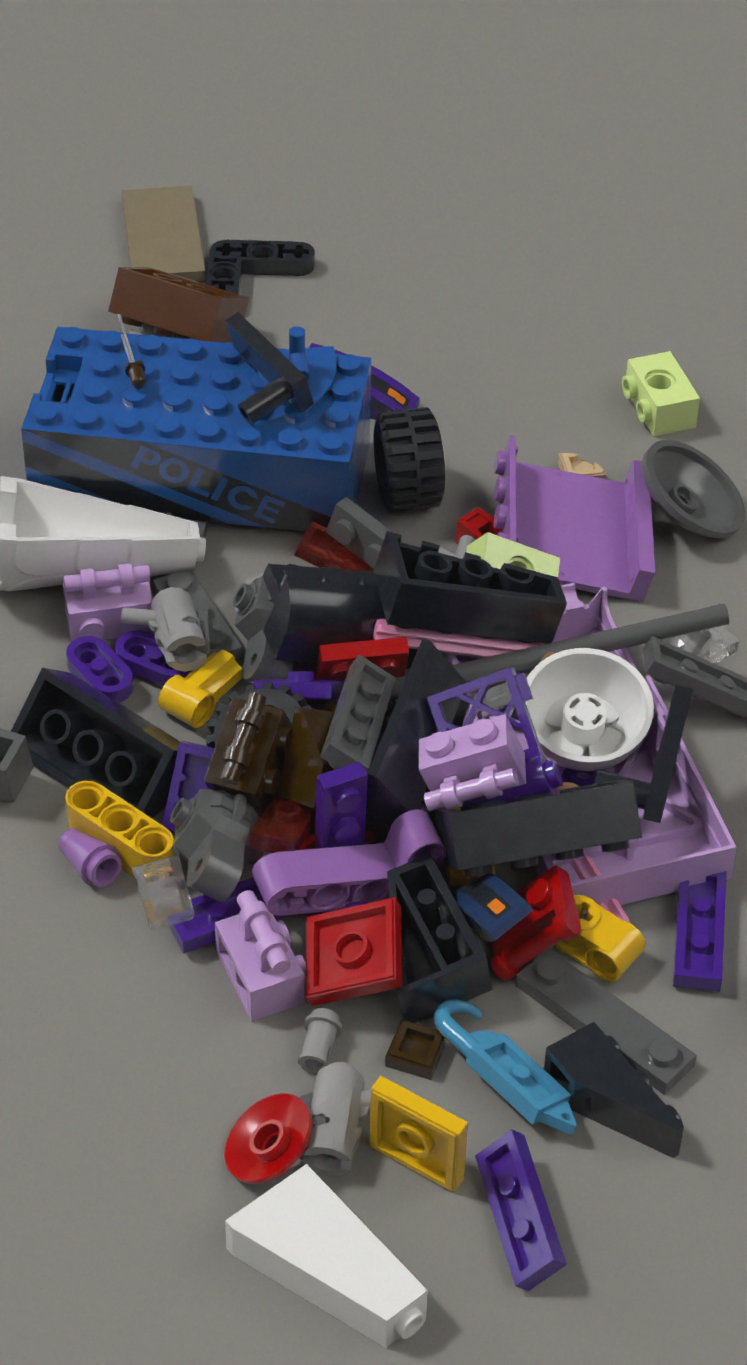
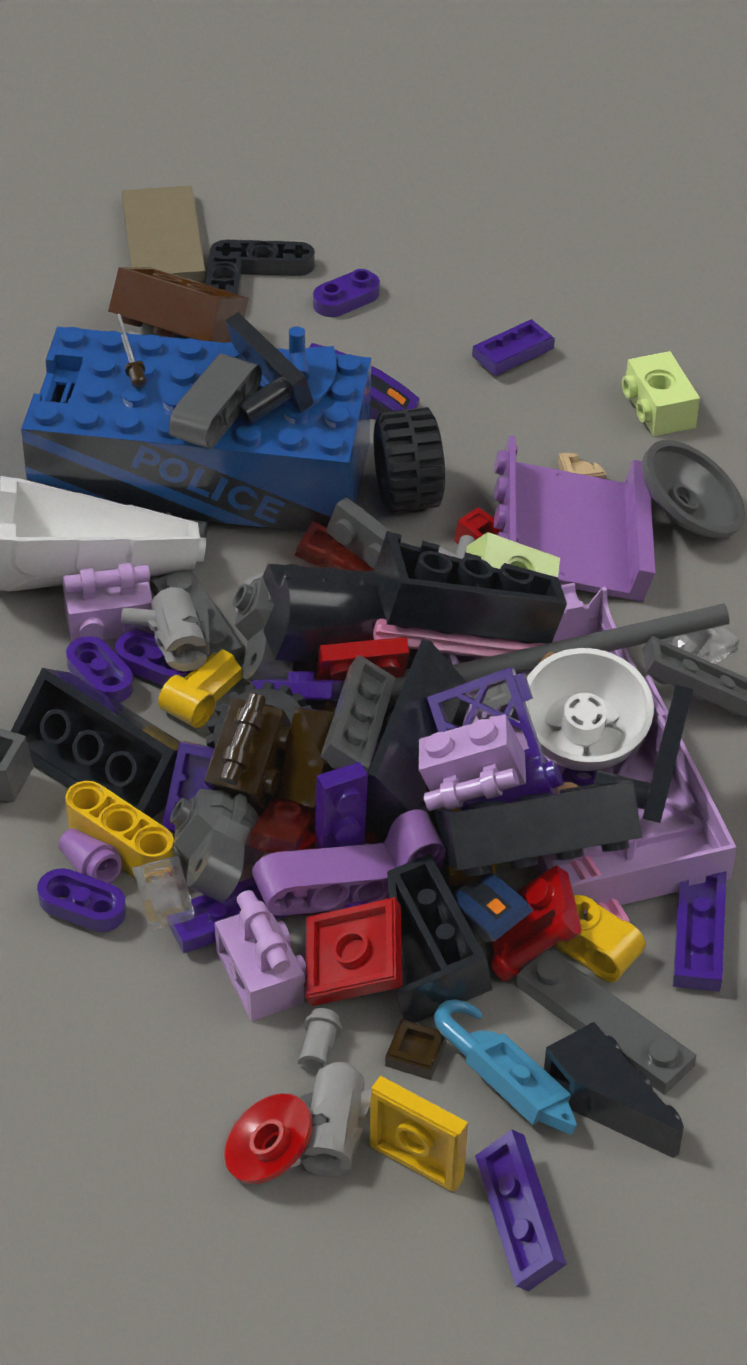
white slope [225,1164,428,1348] -> none
none -> dark purple plate [37,868,126,932]
none -> dark grey beam [169,354,262,449]
none -> dark purple plate [313,269,380,317]
none -> dark purple plate [472,319,555,376]

